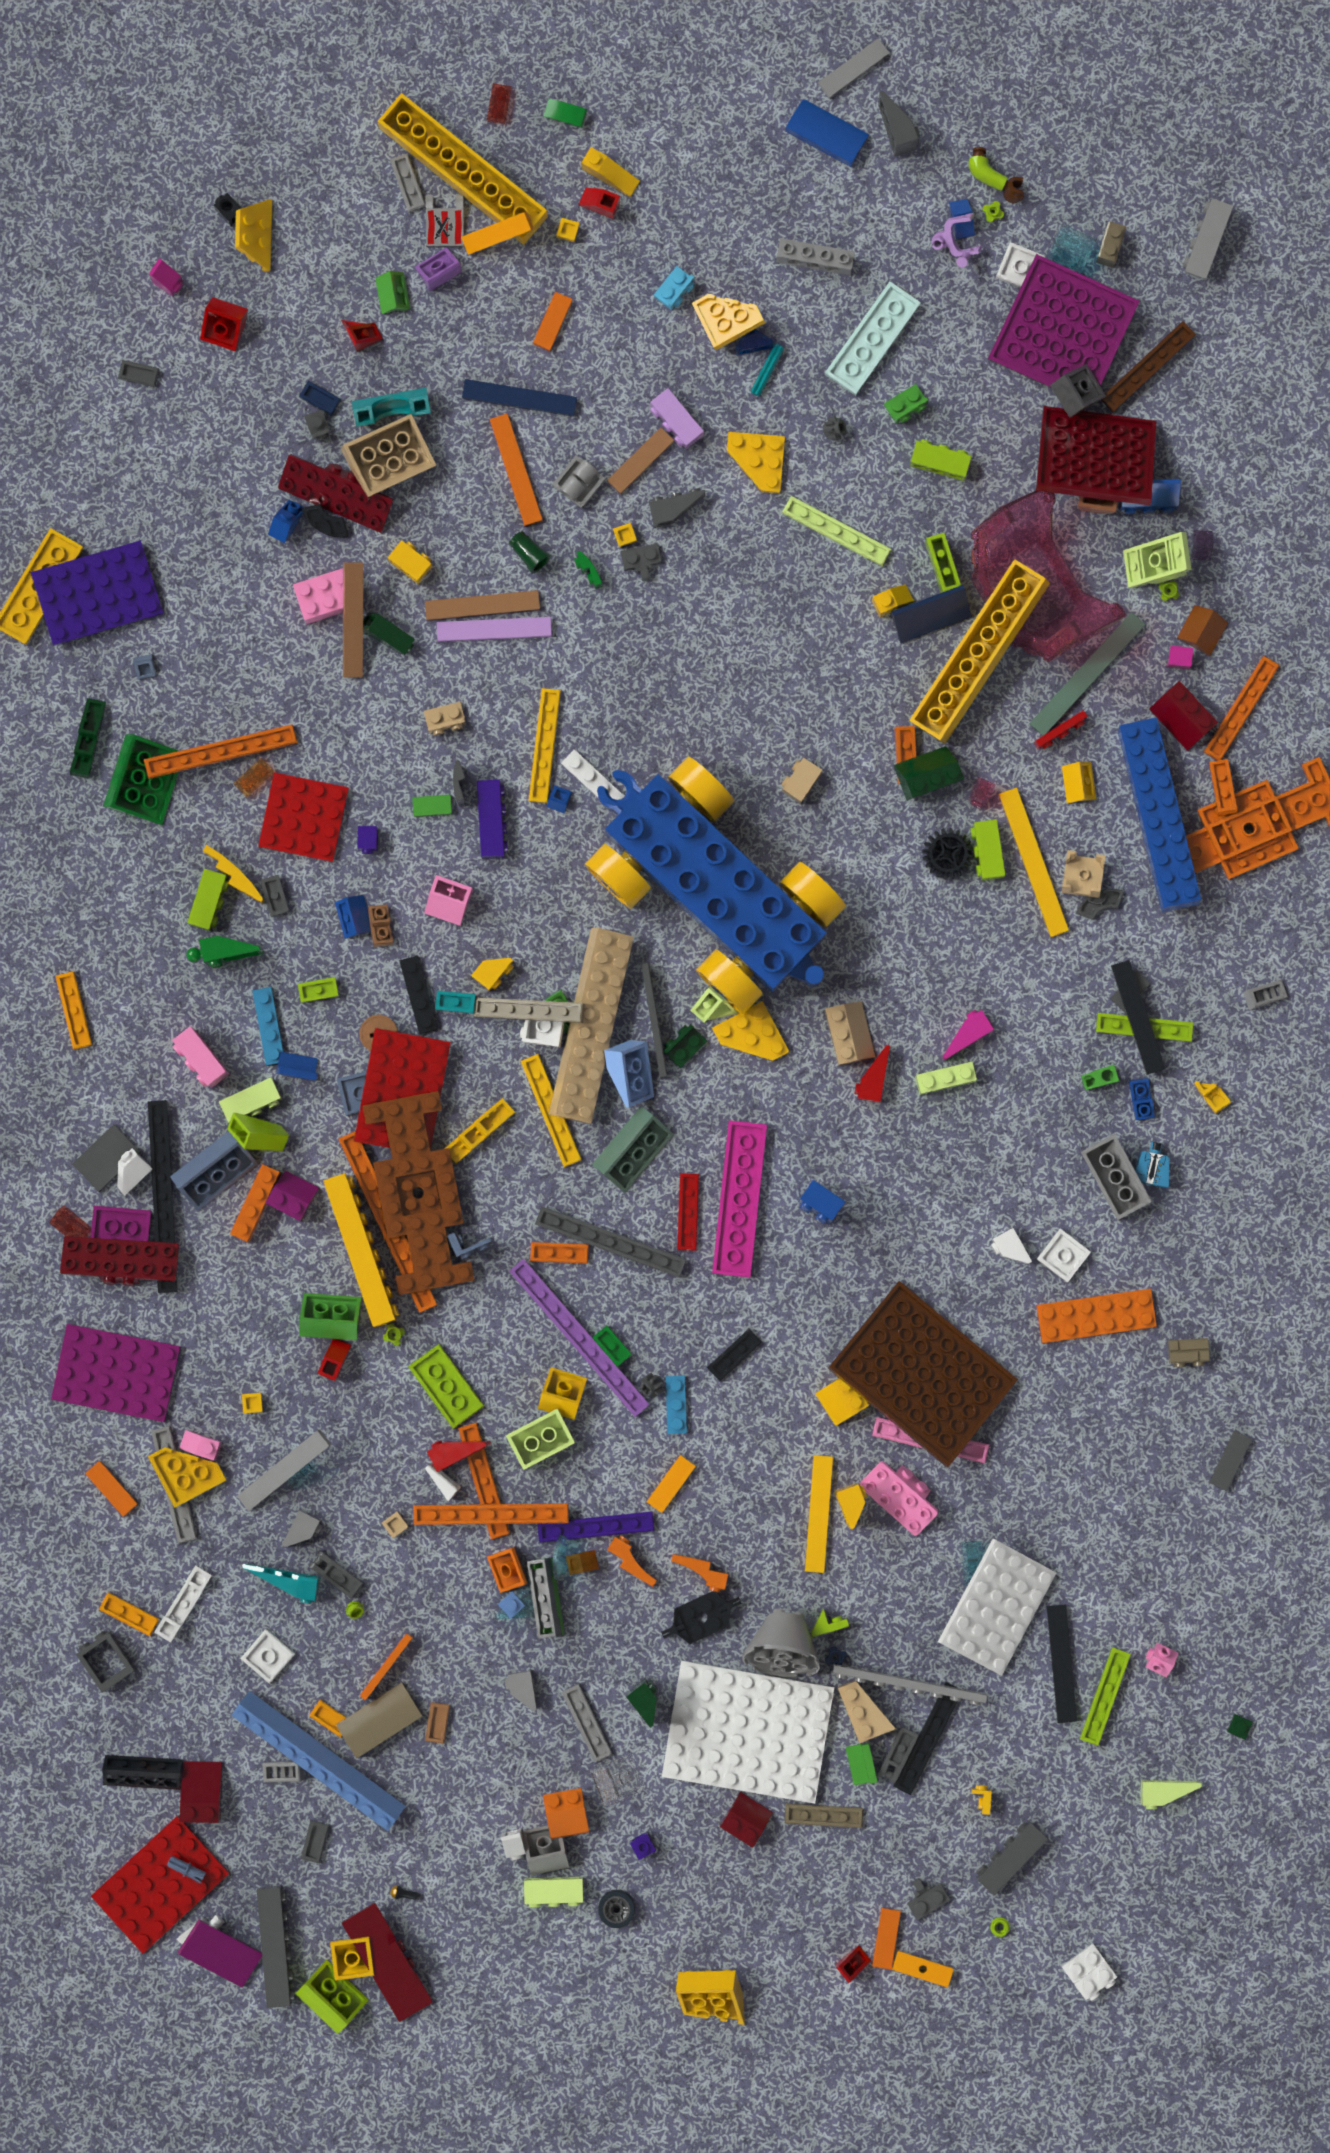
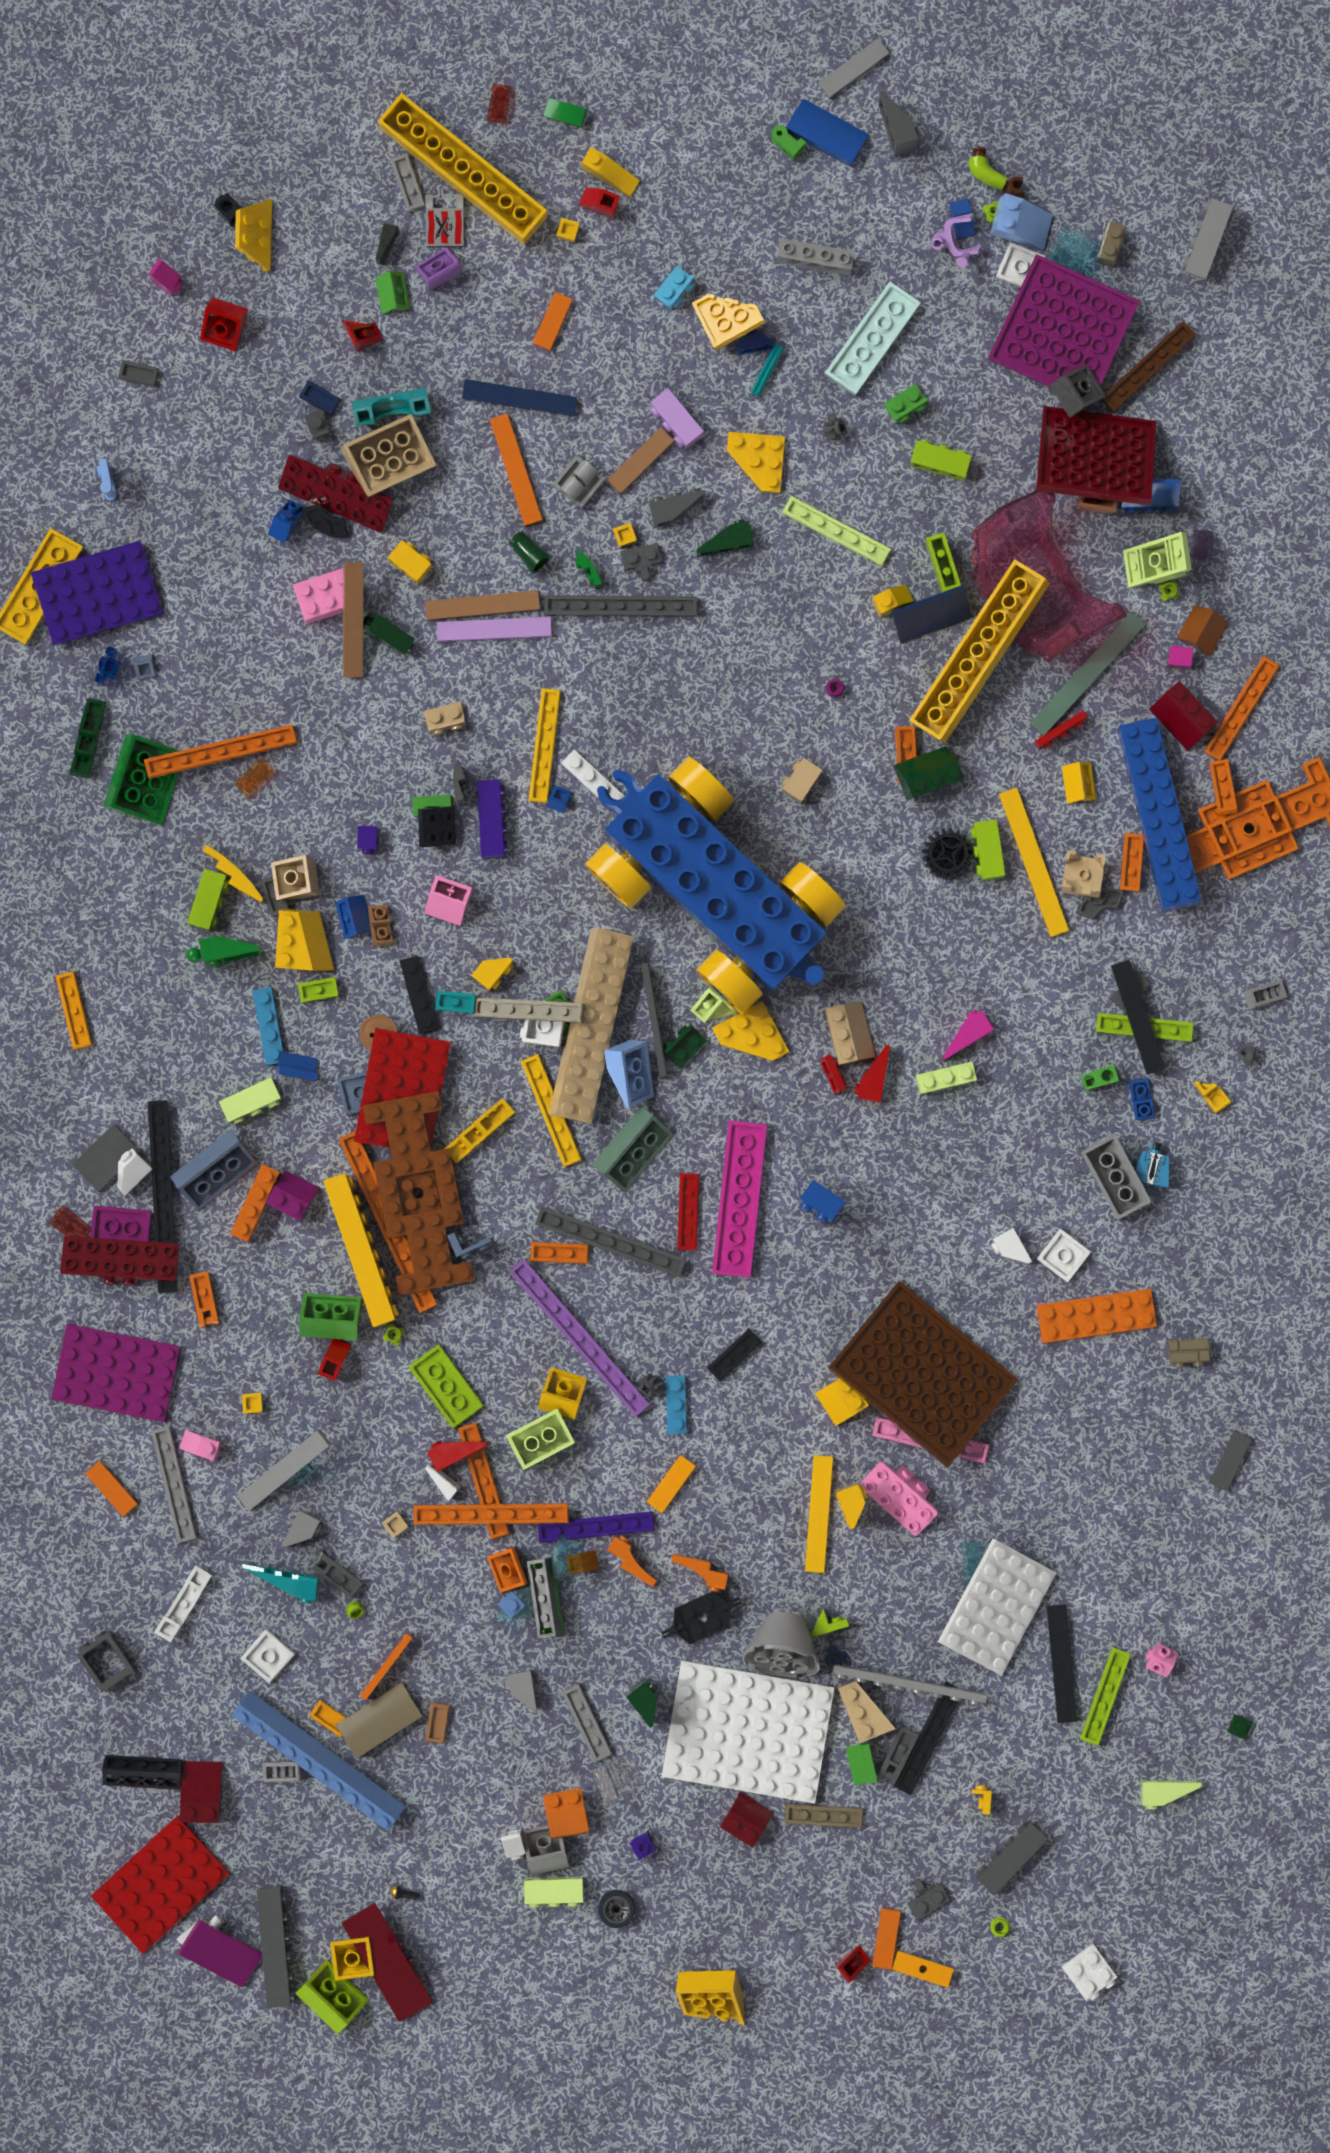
light orange tile [99,1592,159,1636] -> none
yellow plate [148,1447,226,1508] -> none
sand blue axle [167,1856,206,1883] -> none
bright pink brick [172,1026,230,1088] -> none
lime slope [227,1113,289,1151] -> none
red plate [258,772,349,862] -> none
dark grey tile [301,1820,329,1864] -> none
light orange tile [461,211,534,255] -> none
green plate [592,1325,632,1367] -> none
clear pink brick [968,777,996,809] -> none
none -> clear blue plate [95,646,122,687]
none -> light blue plate [97,458,117,501]
none -> orange plate [189,1271,220,1328]
none -> tan slope [271,855,320,900]
none -> yellow wedge [275,908,335,971]
none -> pearl dark grey slope [375,223,399,265]
none -> black plate [418,806,456,848]
none -> dark grey plate [544,595,697,617]
none -> dark green slope [696,519,753,557]
none -> bright green leg [771,125,806,161]
none -> red plate [819,1054,846,1095]
none -> magenta plate [826,679,845,697]
none -> light blue slope [990,193,1053,251]
none -> orange plate [1120,833,1144,892]
none -> dark grey tile [1237,1046,1256,1066]

